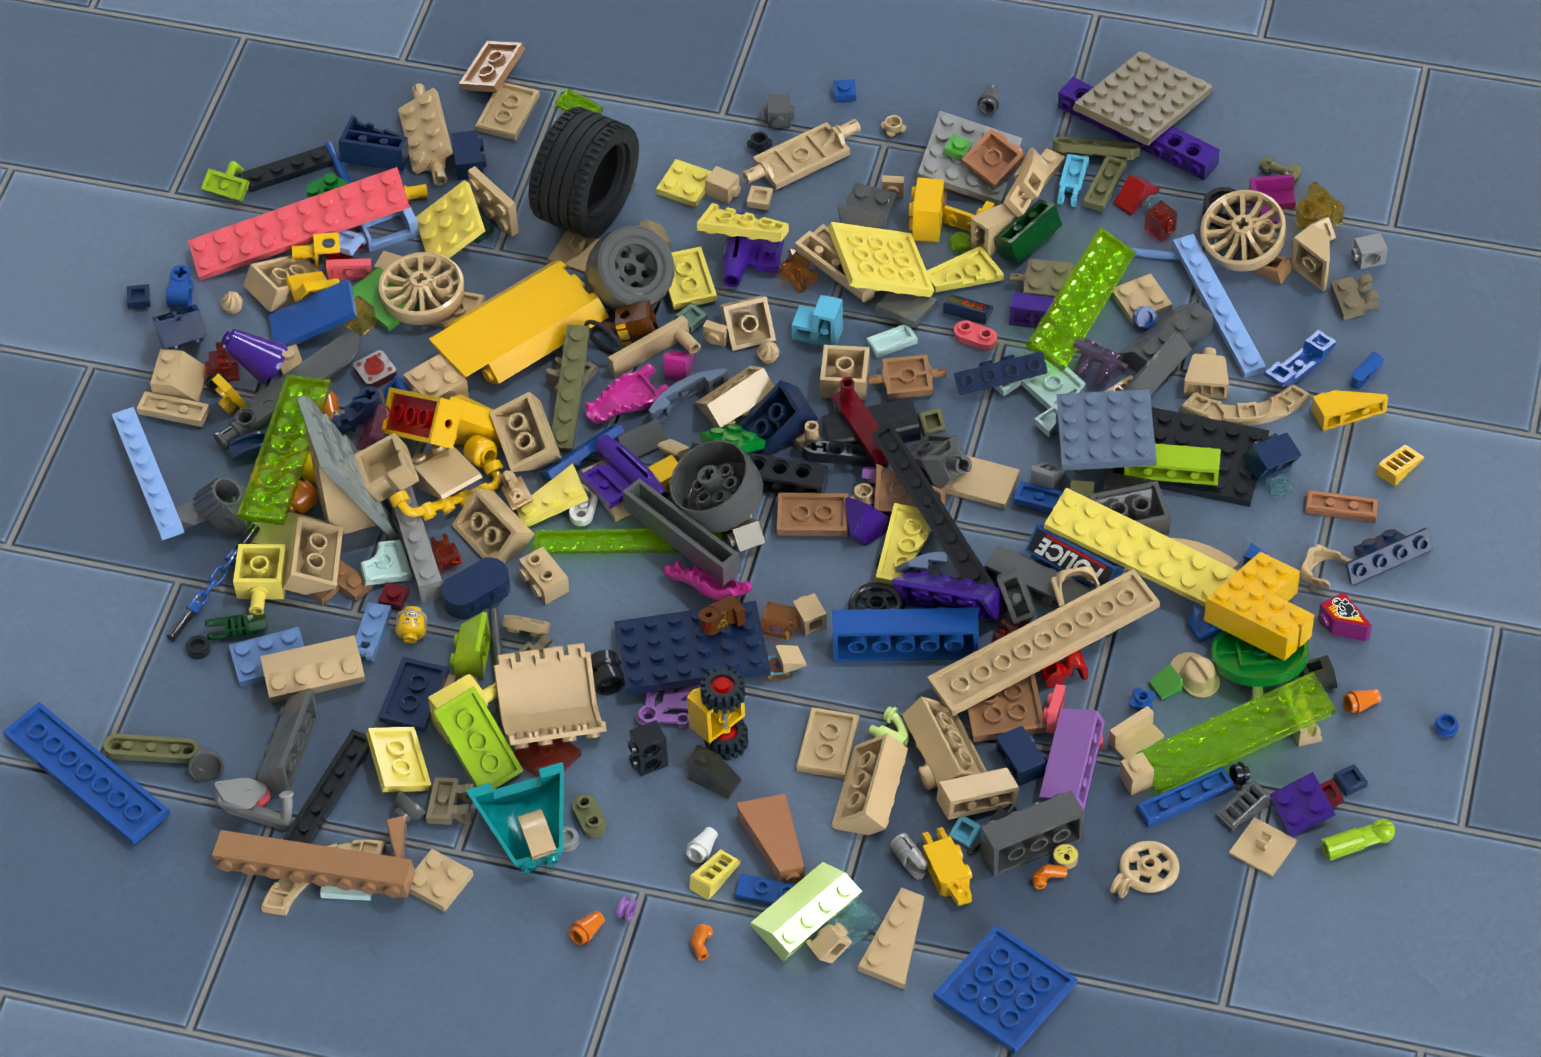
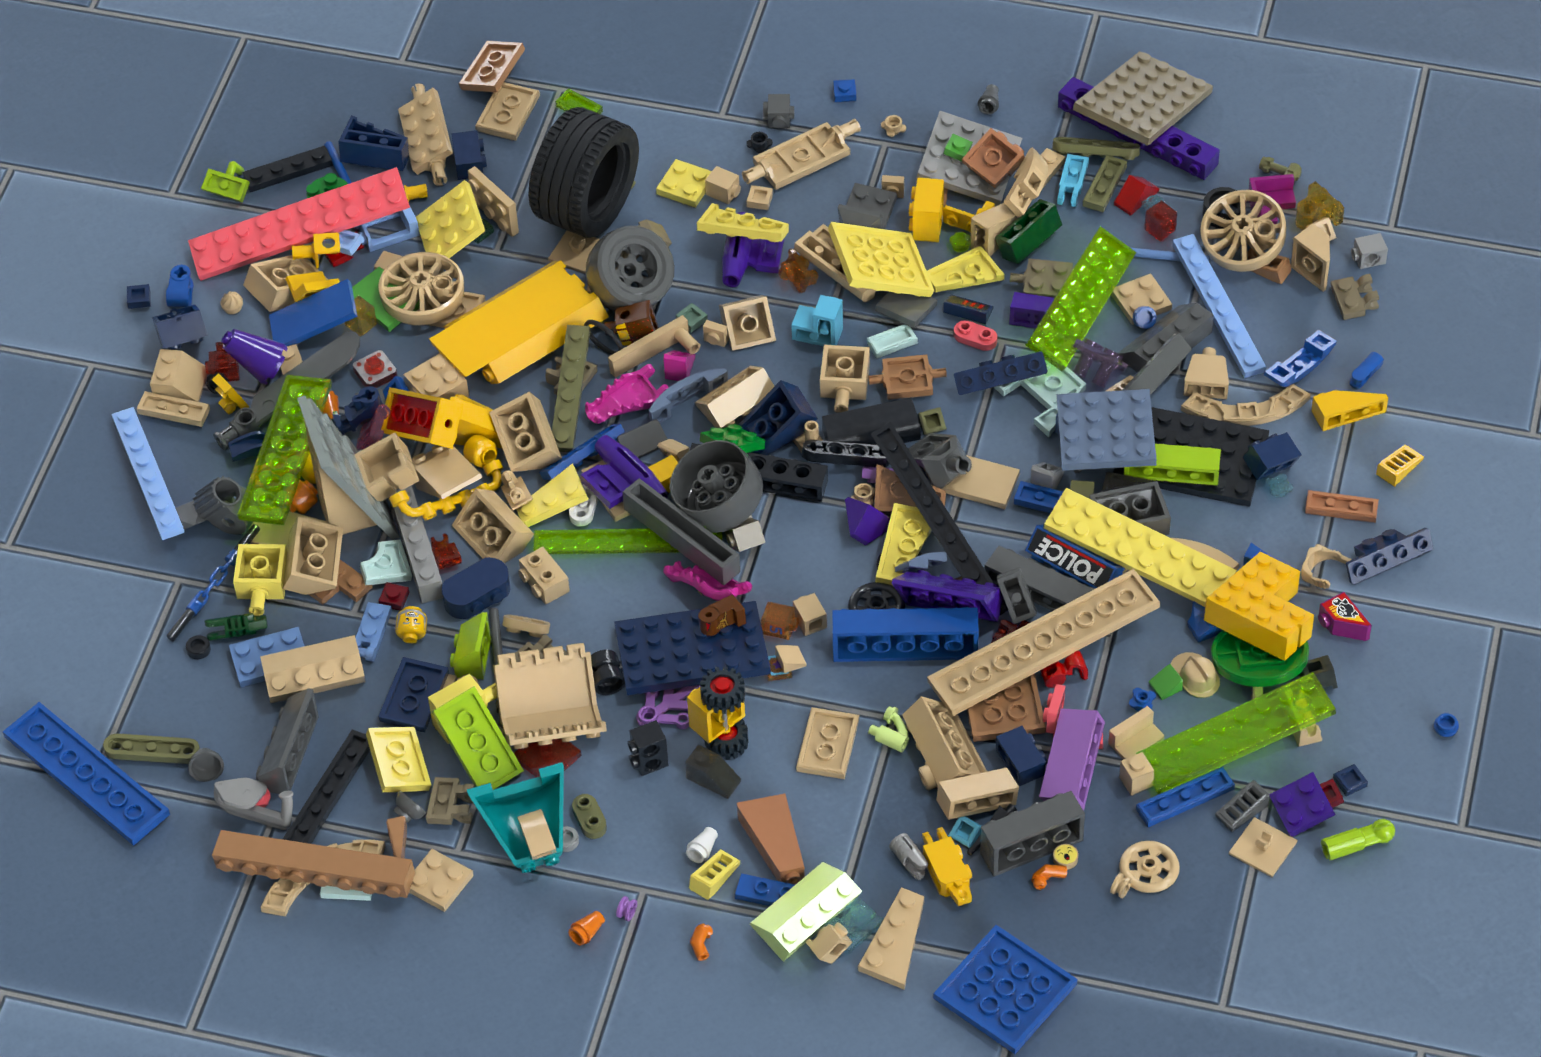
coral plate [326,258,373,281] -> none
light yellow plate [668,246,717,310] -> none
tan plate [757,340,779,364] -> none
medium nougat plate [777,493,849,536] -> none
dark red piece [831,377,888,468] -> none
tan slope [831,733,908,835] -> none
tan helmet [1051,566,1100,607] -> none
black plate [1229,762,1250,786] -> none
orange cone [1343,689,1381,714] -> none

